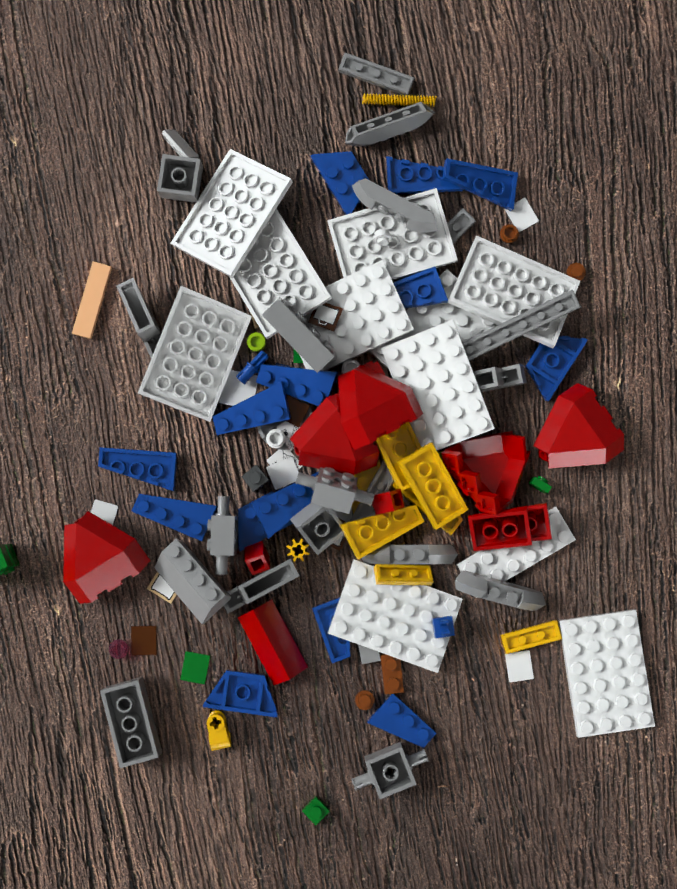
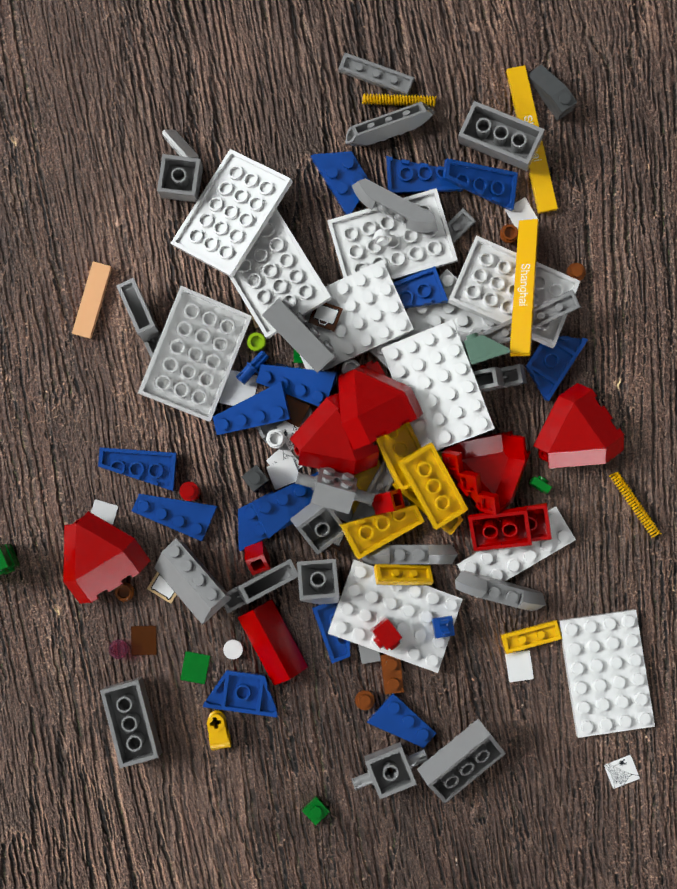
light grey brick [207,496,238,575] -> none
yellow gear [287,539,310,562] -> none
none -> dark orange plate [115,582,134,602]
none -> red brick [179,482,201,501]
none -> white tile [223,639,243,659]
none -> light grey slope [297,559,339,605]
none -> red brick [370,618,402,650]
none -> light grey brick [417,719,506,804]
none -> light grey brick [458,101,545,171]
none -> sand green slope [463,332,510,364]
none -> yellow tile [506,65,558,214]
none -> yellow tile [510,219,539,357]
none -> dark grey slope [527,64,577,121]
none -> white sticker [604,755,640,789]
none -> yellow piece [609,472,662,538]

